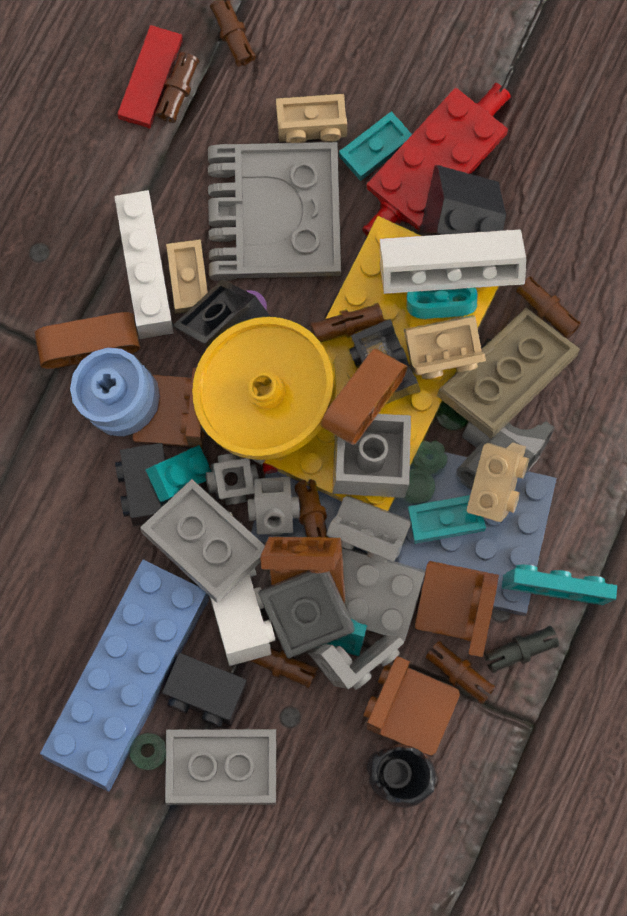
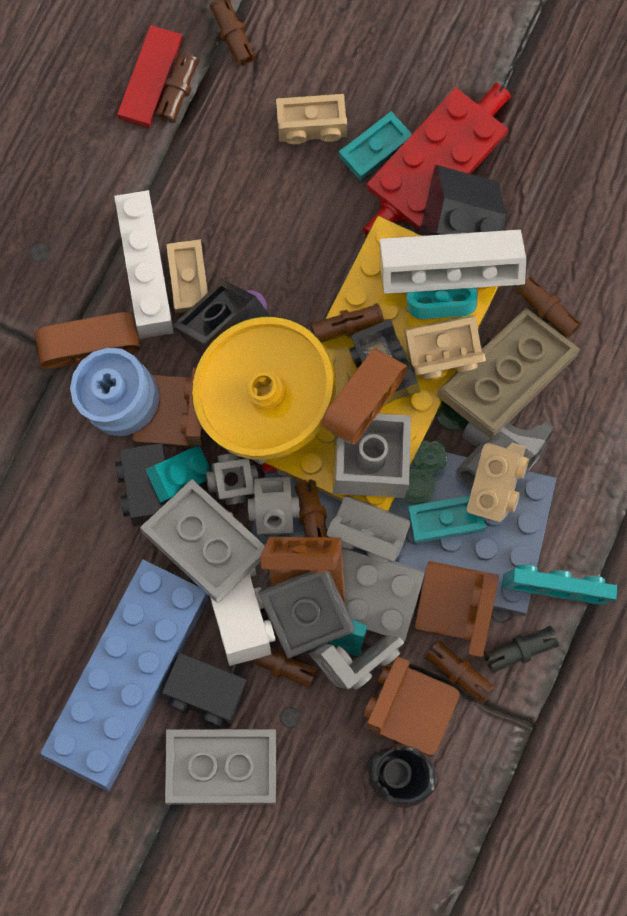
clear green plate [130,733,166,770] -> none
light grey hinge [208,142,341,281] -> none

